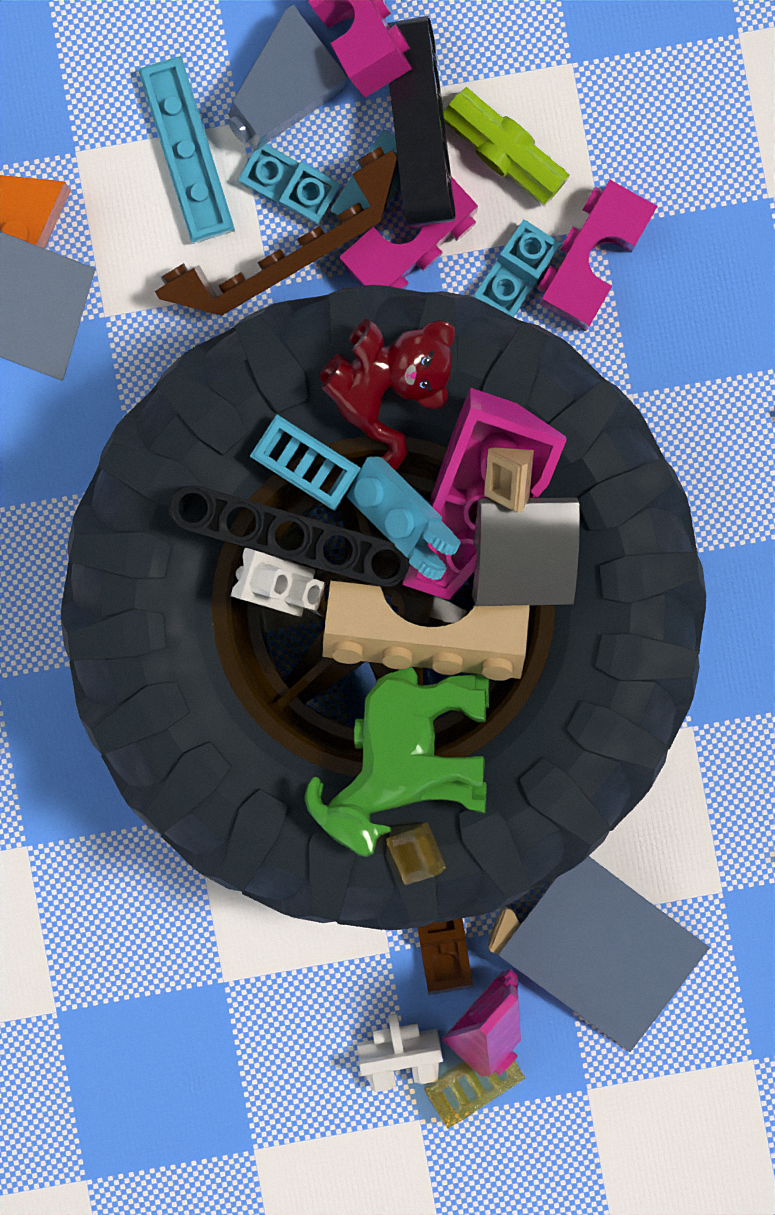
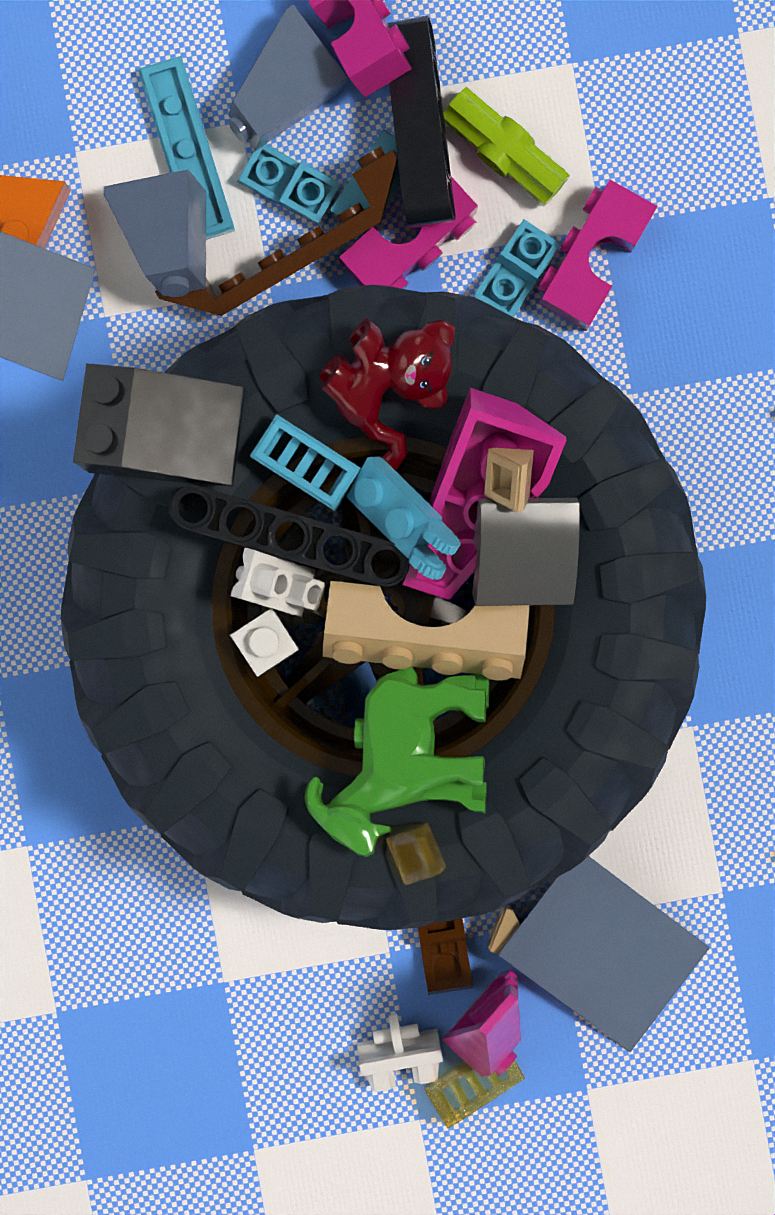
none -> slope [73,363,246,487]
none -> sand blue slope [104,169,206,297]
none -> white plate [230,608,299,677]

